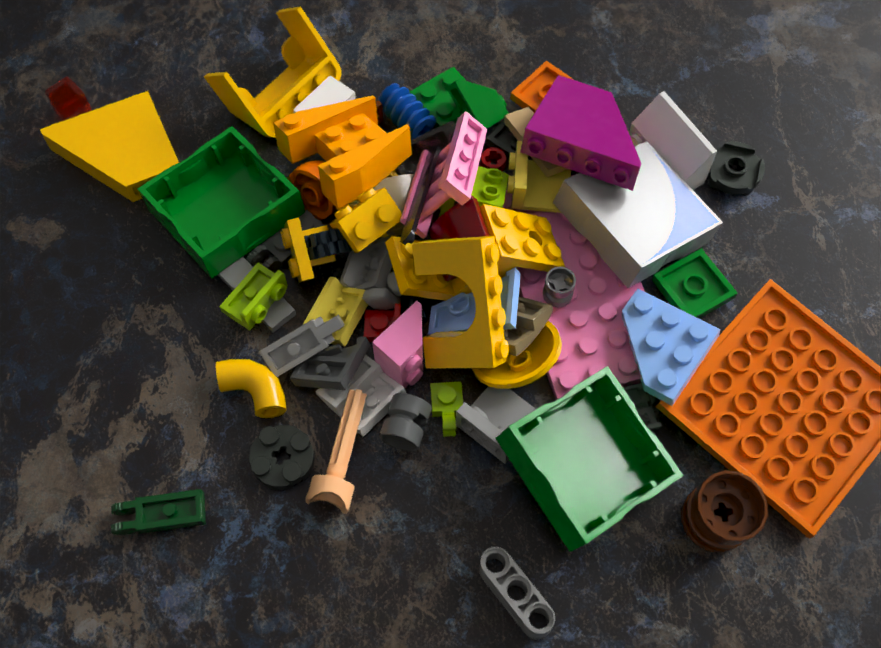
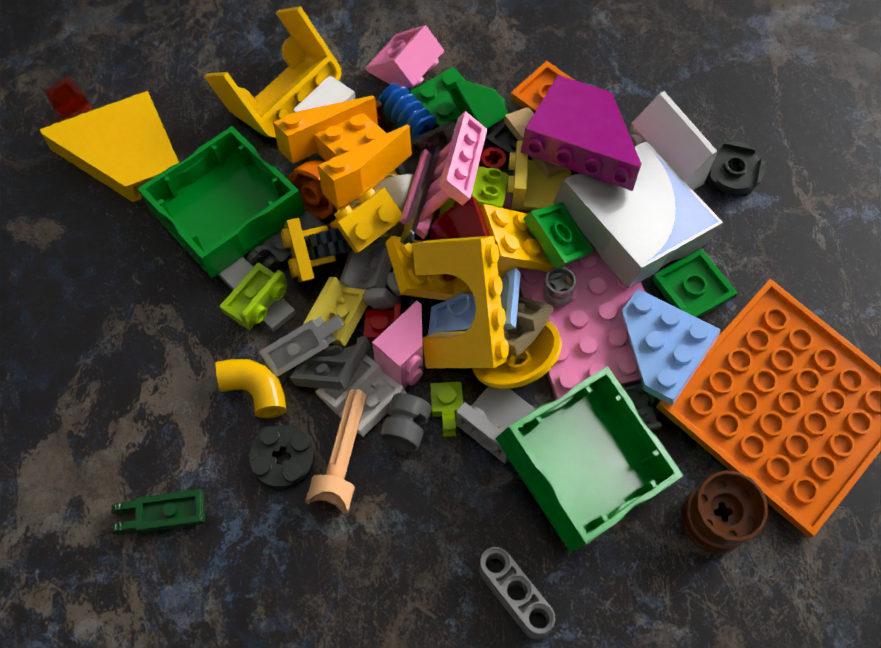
none -> bright pink slope [365,25,444,88]
none -> green plate [523,202,594,269]

